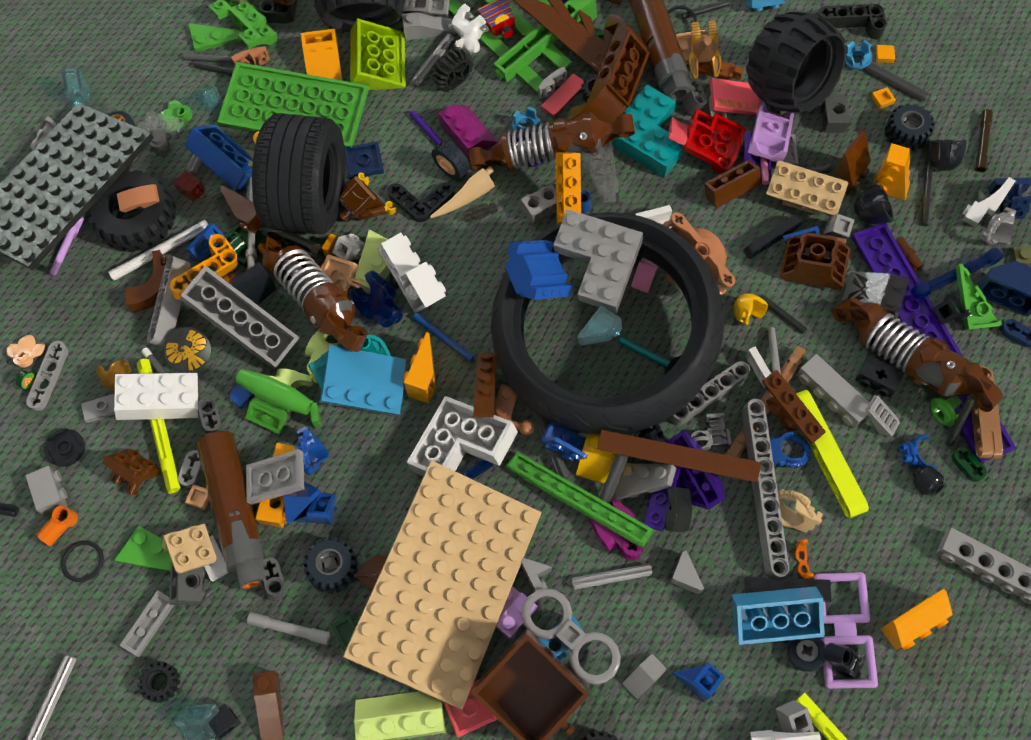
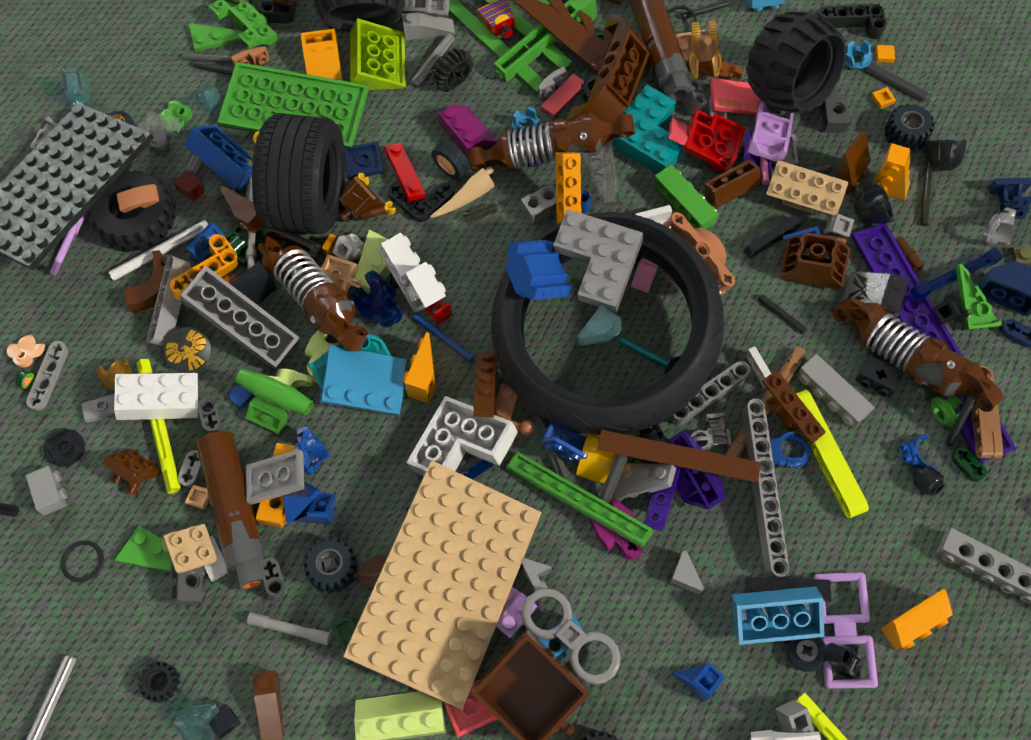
orange piece [36,506,78,546] -> none
light grey plate [119,590,174,657] -> none
dark grey bar [141,348,167,374] -> none
bright green tile [310,402,322,428] -> none
dark purple bar [409,110,442,145] -> none
white animal [448,4,489,55] -> none
light grey axle [571,563,652,590] -> none
light grey slope [622,654,667,700] -> none
pearl dark grey slope [664,487,692,532] -> none
yellow helmet [733,293,768,326] -> none
light grey bar [767,327,781,374] -> none
tan piece [778,489,823,533] -> none
orange cap [795,539,814,579] -> none
light grey slope [866,395,900,436] -> none
white slope [962,177,1015,227] -> none
dark brown piece [975,109,993,173] -> none
none -> red plate [384,142,426,202]
none -> red bracket [426,299,452,324]
none -> bright green brick [653,165,718,230]

